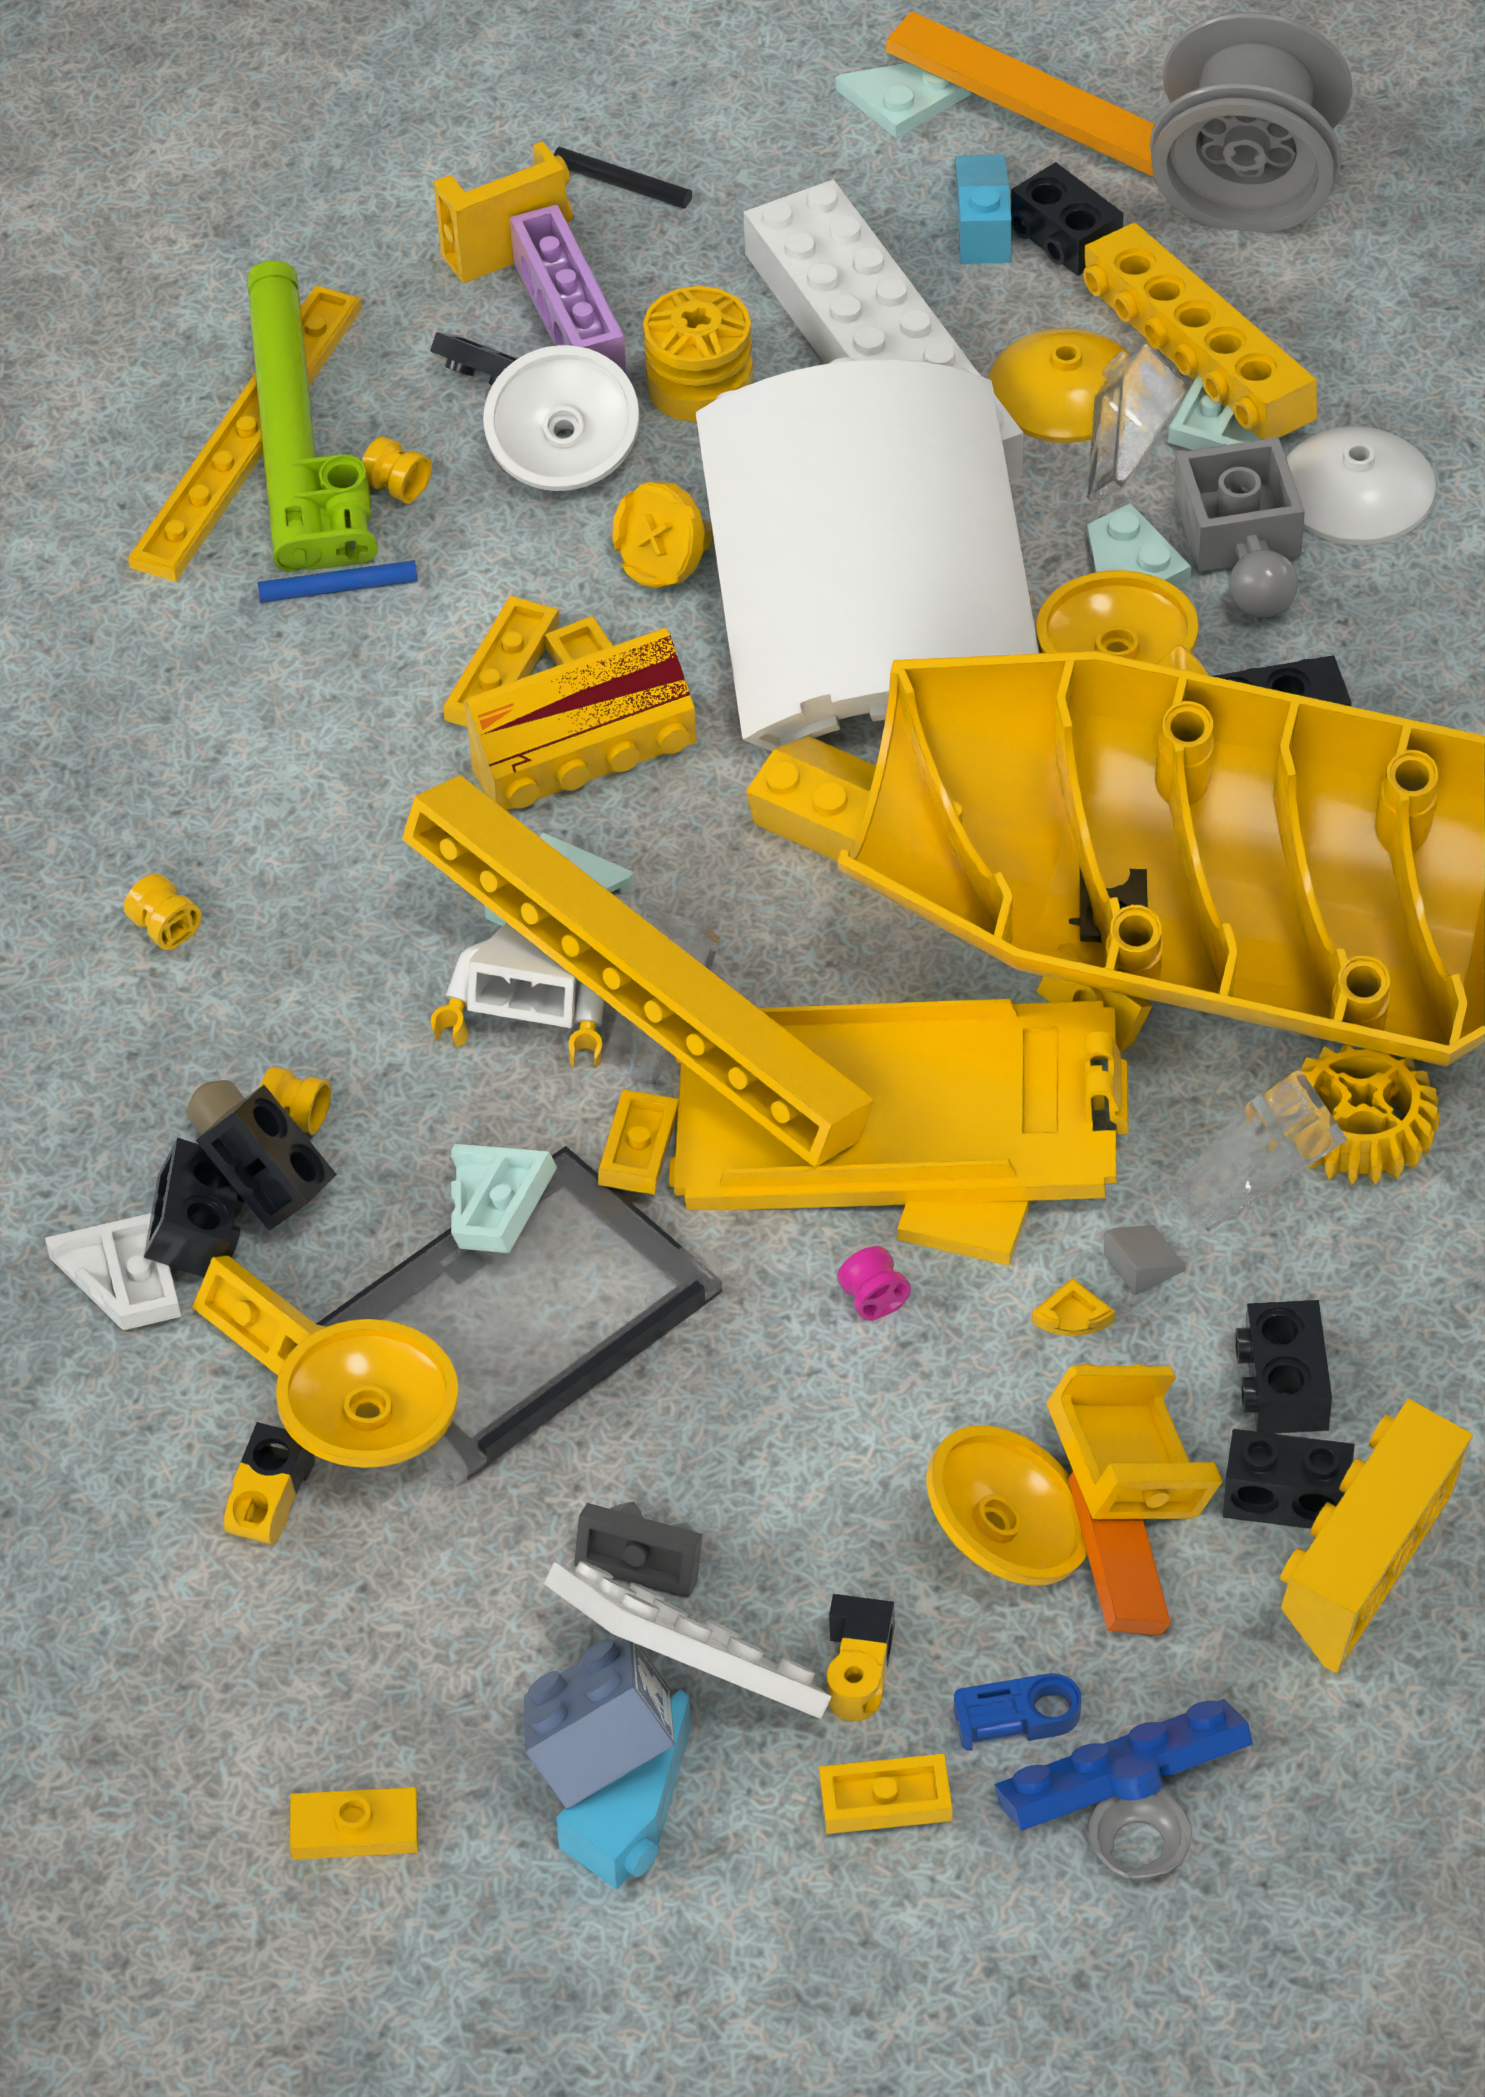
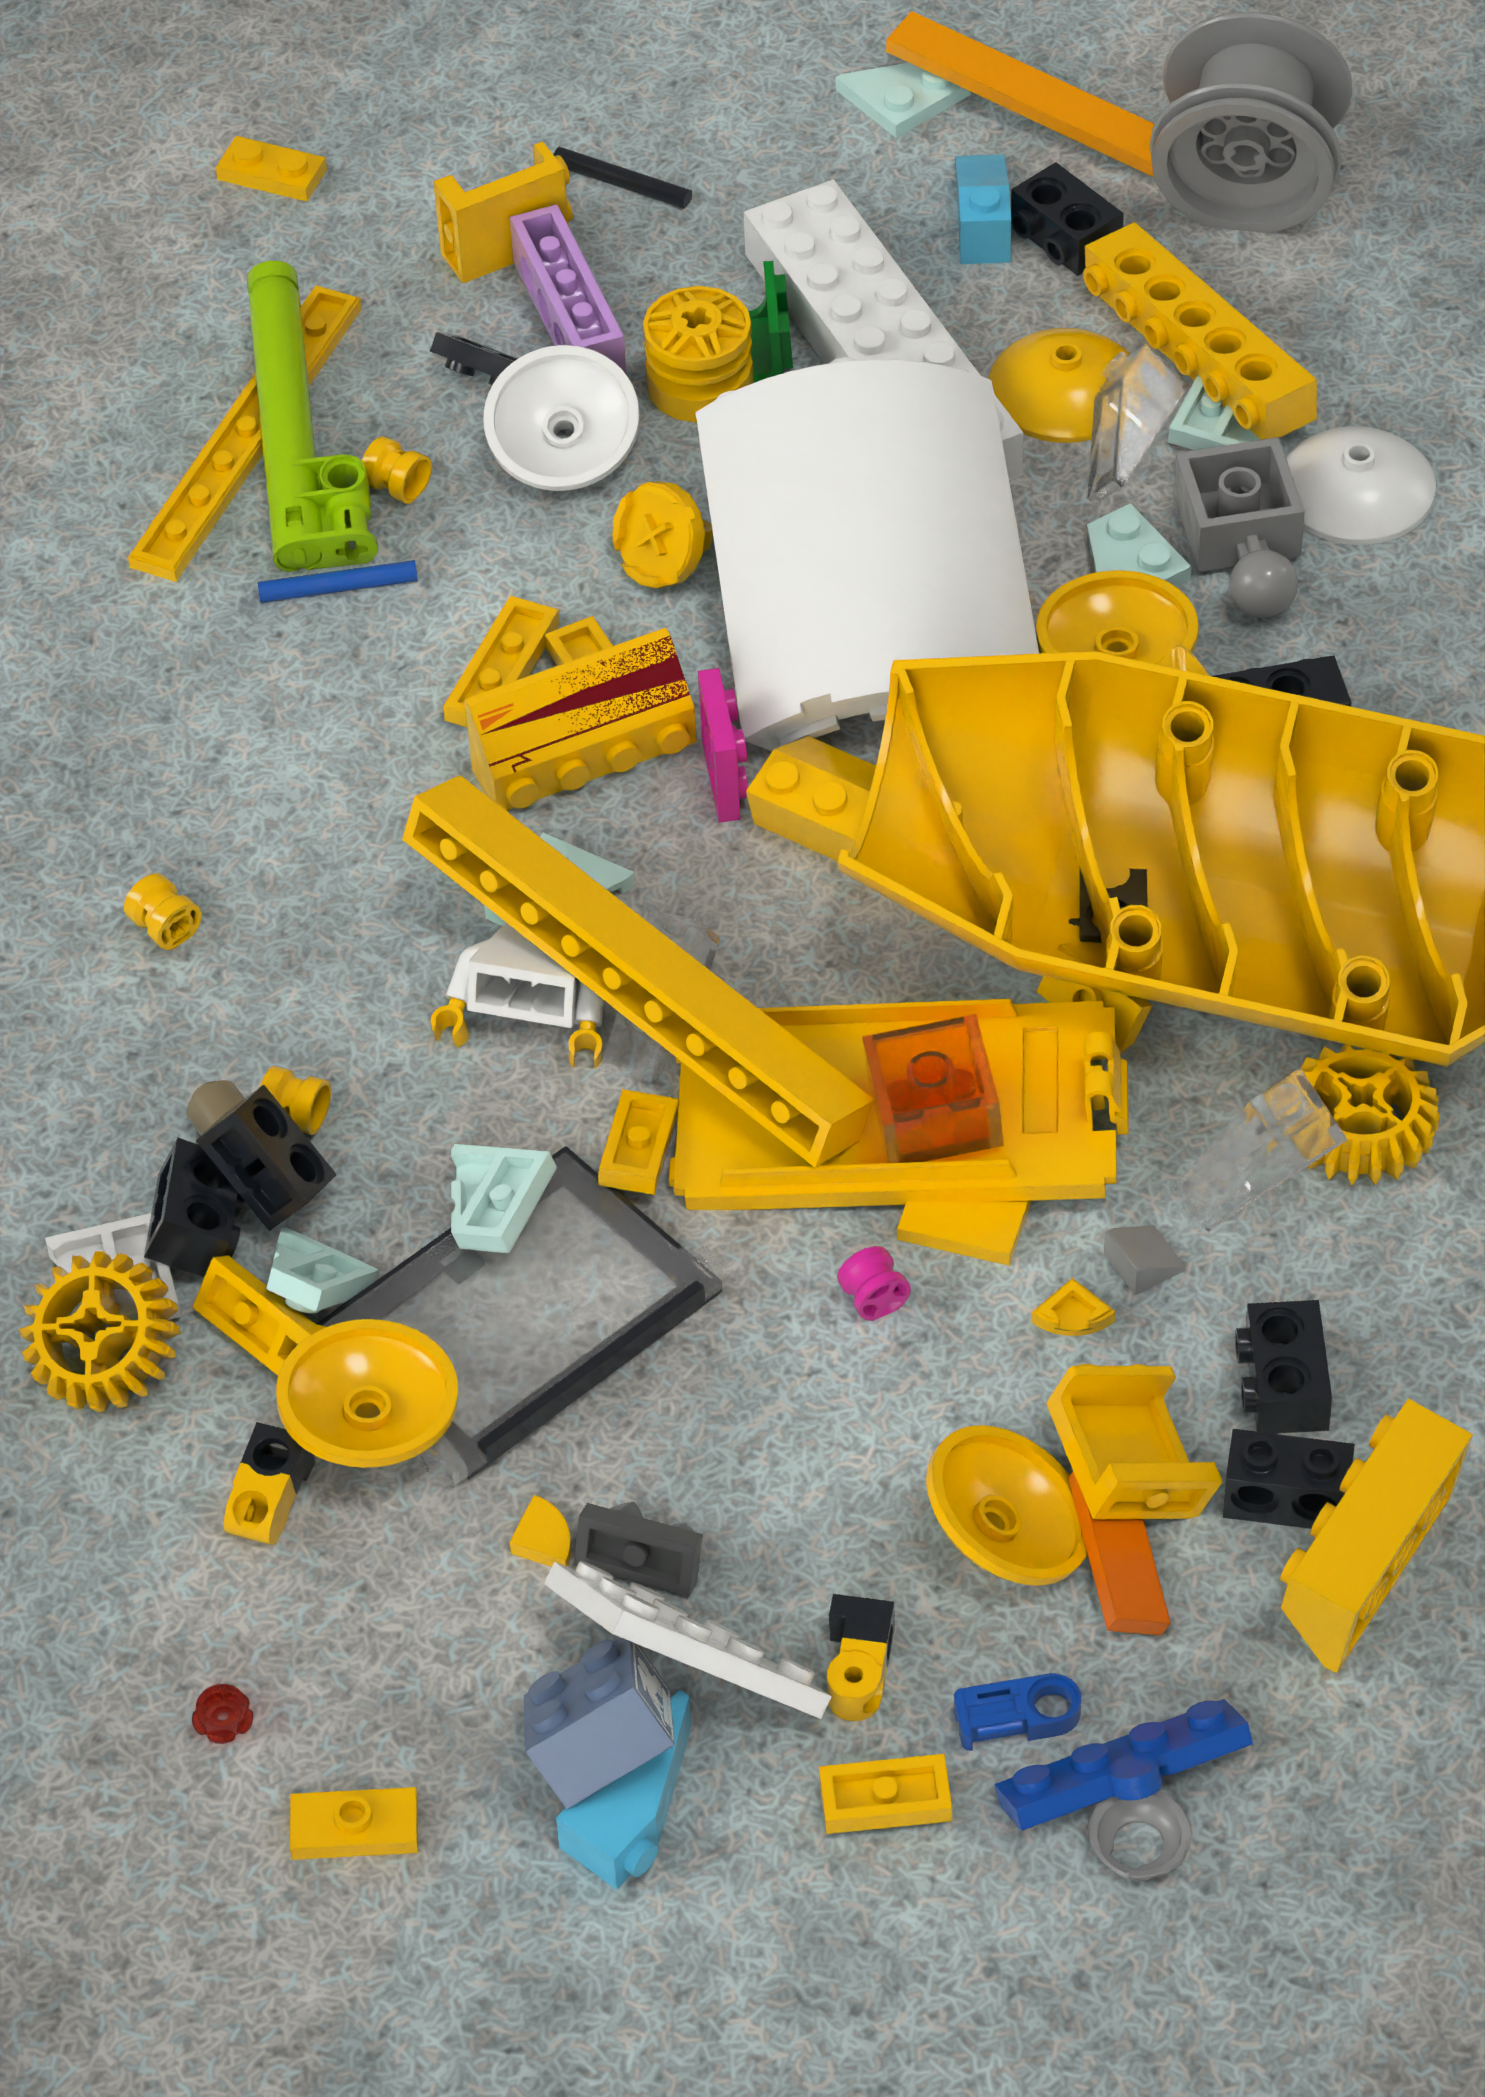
none -> yellow gear [18,1251,181,1412]
none -> clear red plate [192,1684,254,1744]
none -> yellow plate [216,136,327,202]
none -> light aqua wing [266,1227,379,1314]
none -> yellow tile [509,1495,572,1567]
none -> dark pink plate [698,668,748,823]
none -> green piece [748,261,793,383]
none -> clear orange brick [862,1014,1004,1163]

